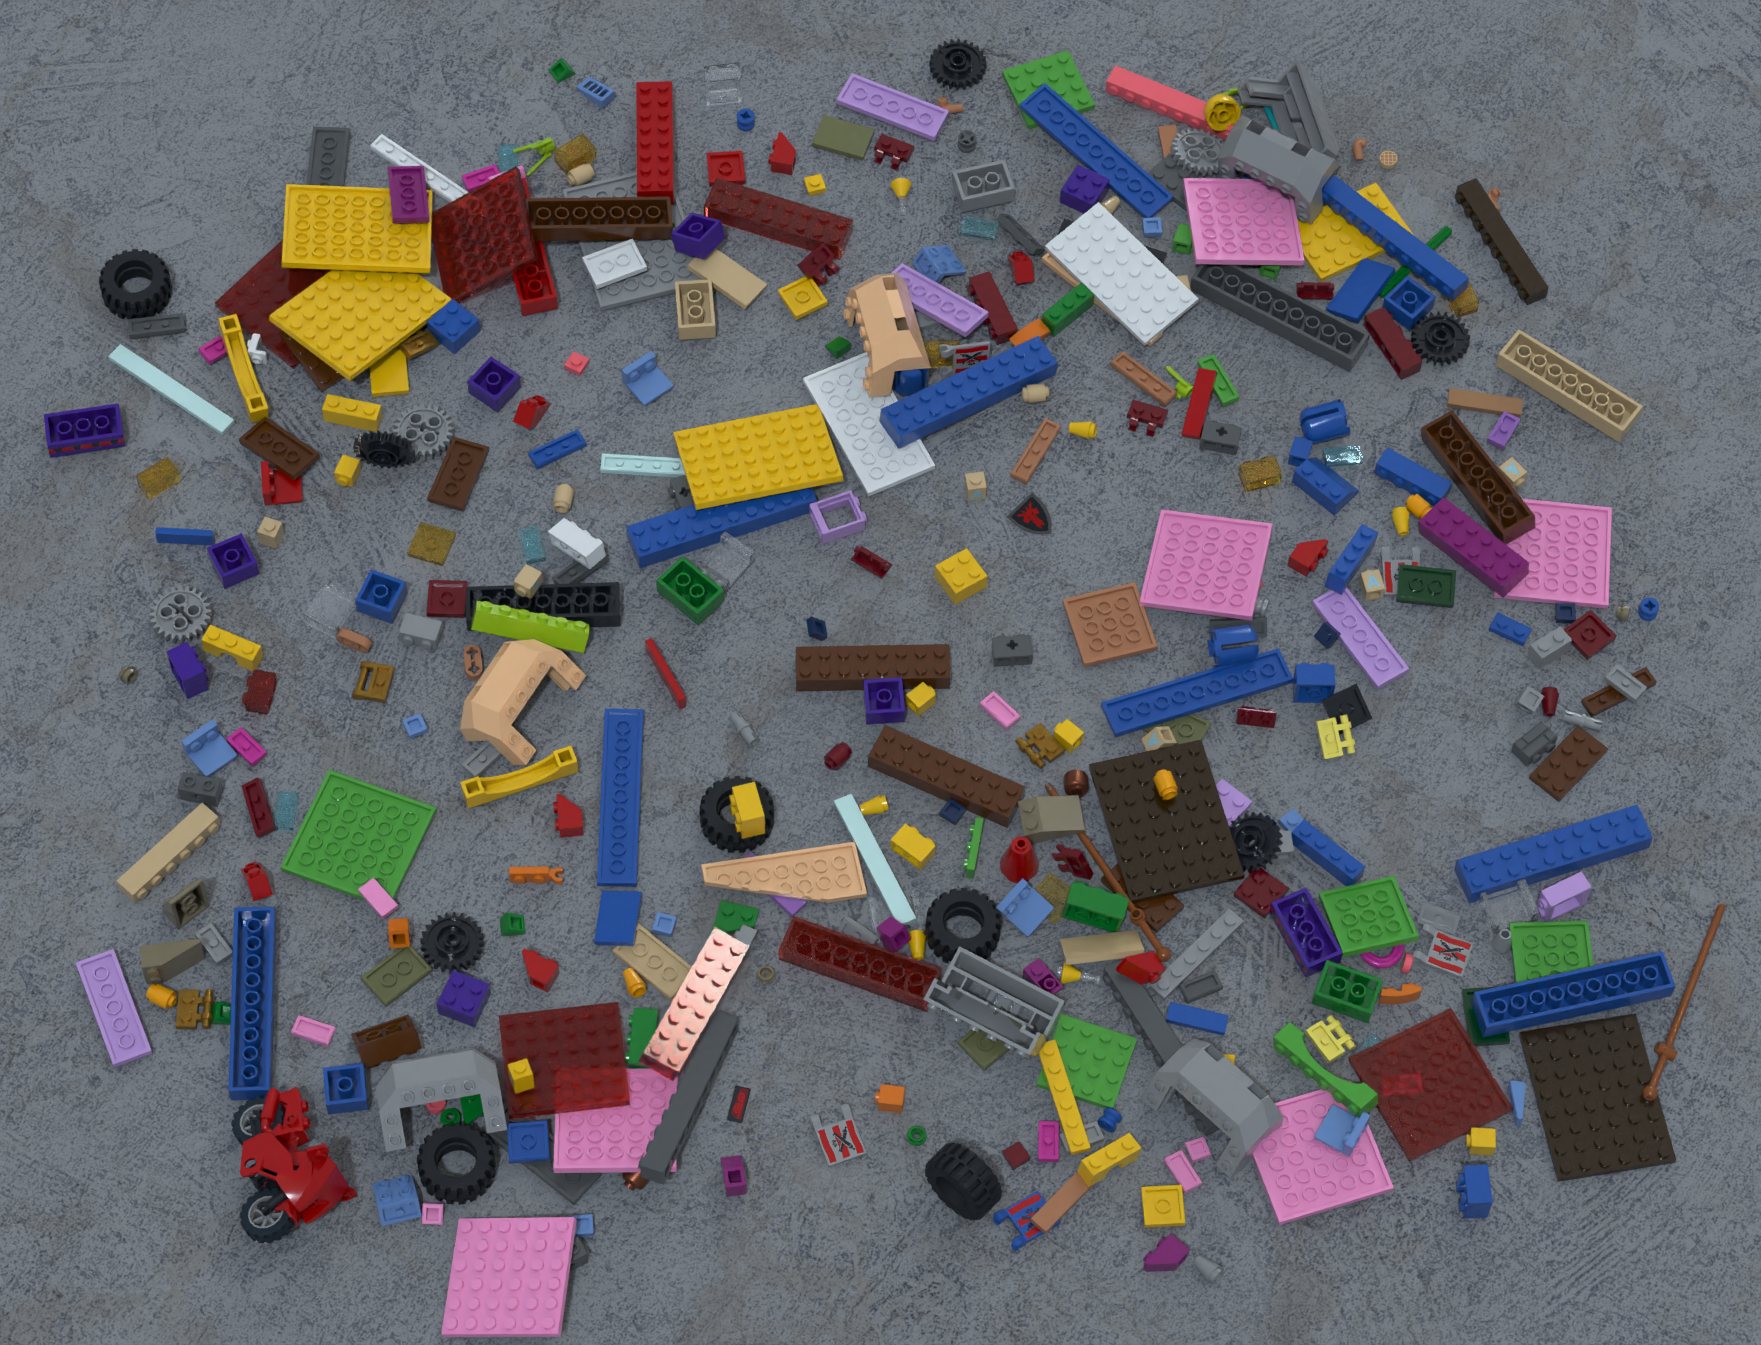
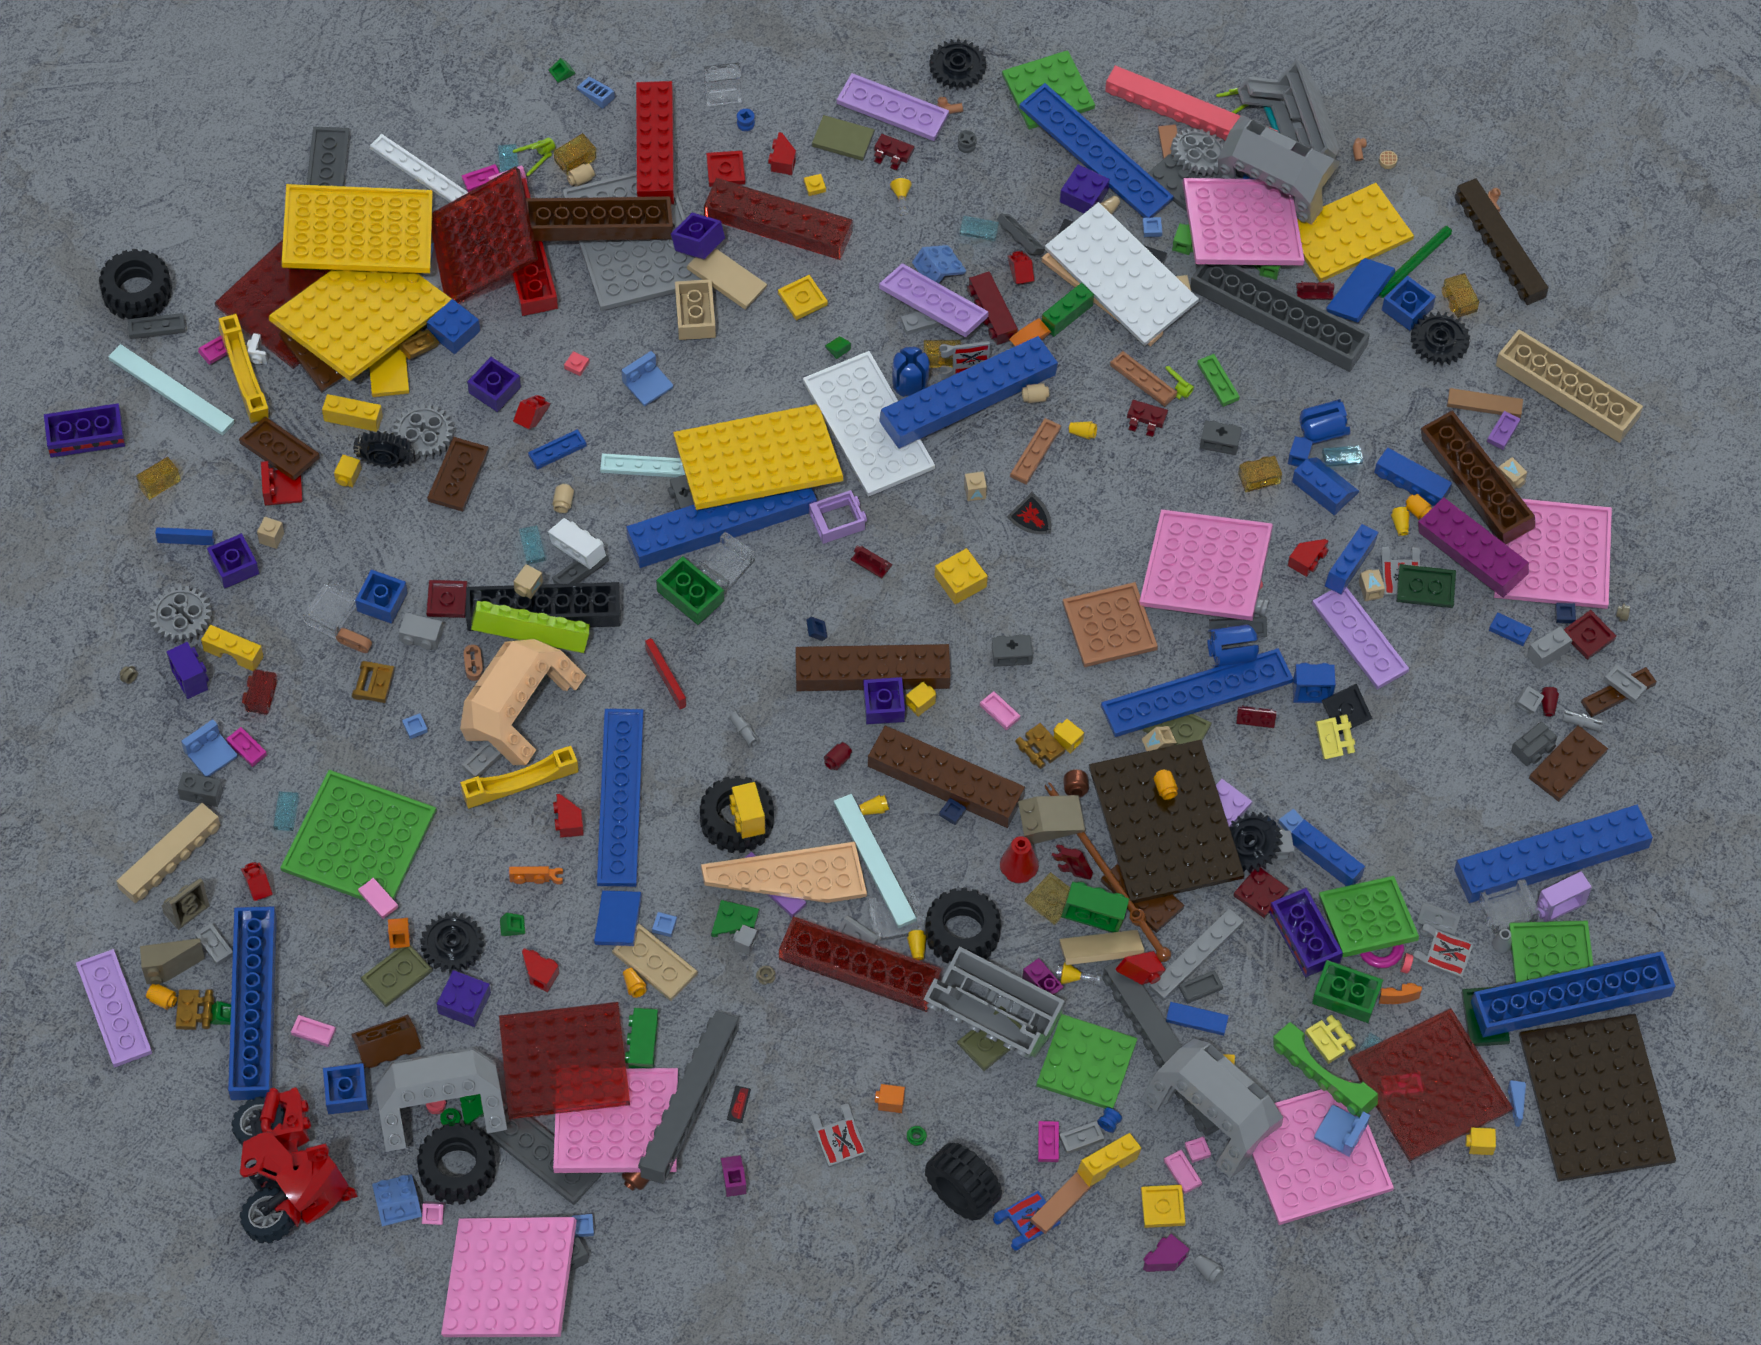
dark red plate [241,777,276,838] -> none
magenta plate [387,166,429,223] -> none
clear yellow tile [407,522,456,566] -> none
yellow brick [507,1058,535,1094] -> none
blue plate [507,1120,550,1164] -> none
white plate [582,238,647,289] -> none
clear red brick [638,927,749,1081] -> none
dark red plate [797,242,839,287] -> none
light nougat wedge [843,273,931,397] -> none
magenta slope [876,916,911,957] -> none
yellow brick [890,823,936,870] -> none
light grey brick [952,160,1015,213] -> none
bright green plate [963,817,984,879] -> none
medium blue bracket [996,878,1054,937] -> none
dark red tile [1002,1142,1030,1170] -> none
yellow plate [1038,1040,1091,1155] -> none
red tile [1182,368,1217,439] -> none
yellow cylinder [1203,94,1241,131] -> none
dark blue plate [1314,622,1341,649] -> none
blue brick [1322,174,1469,301] -> none
dark red brick [1363,307,1422,380] -> none
blue brick [1456,1164,1493,1219] -> none
blue wheel [1638,597,1659,621] -> none
dark orange bar [1642,904,1725,1101] -> none

